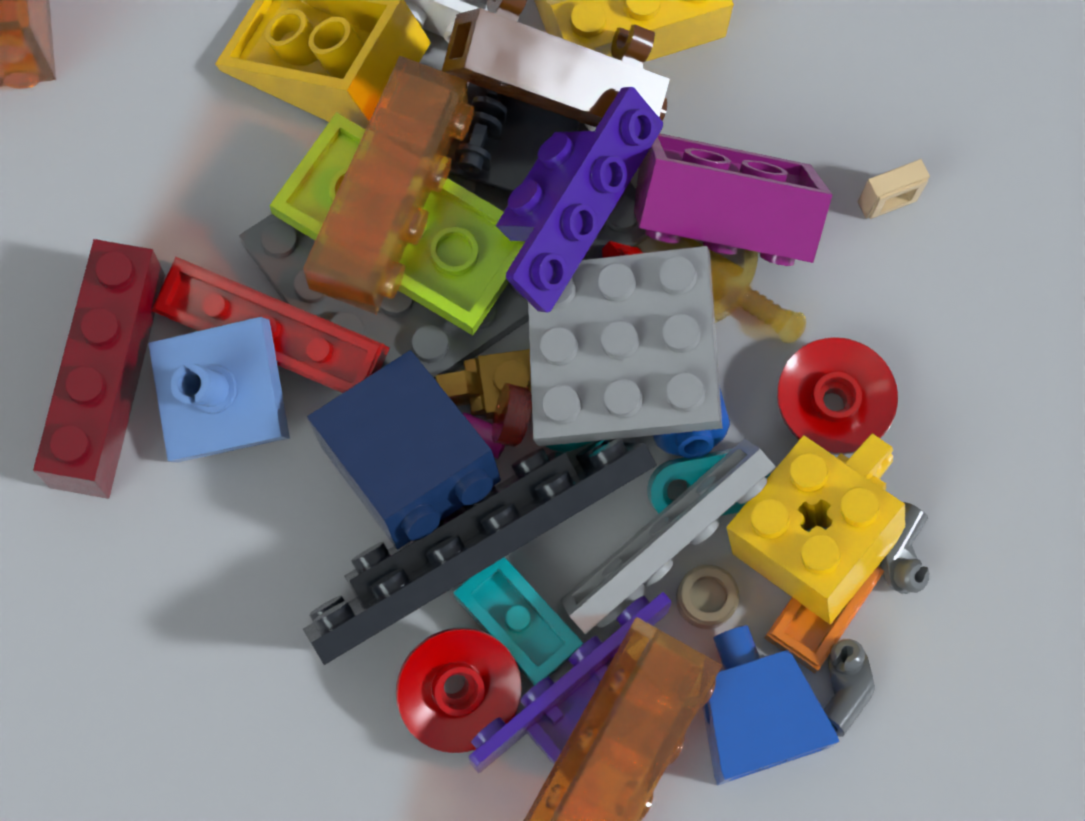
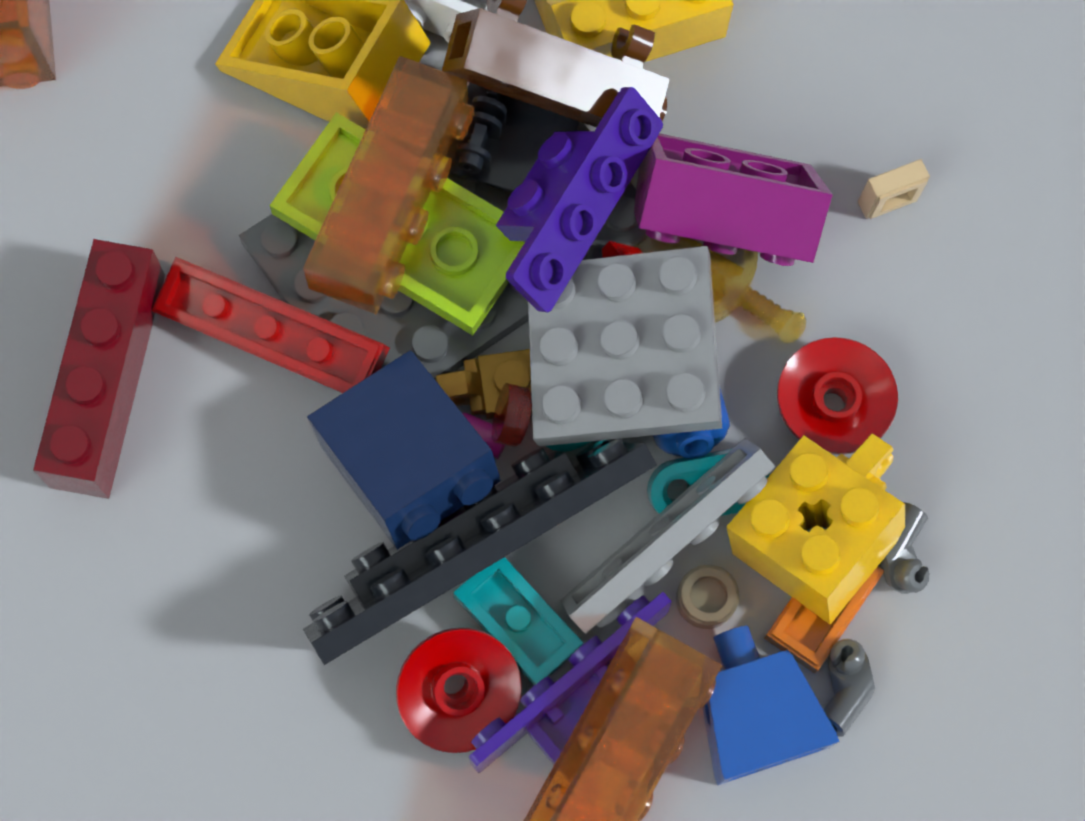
medium blue tile [148,317,290,463] -> none

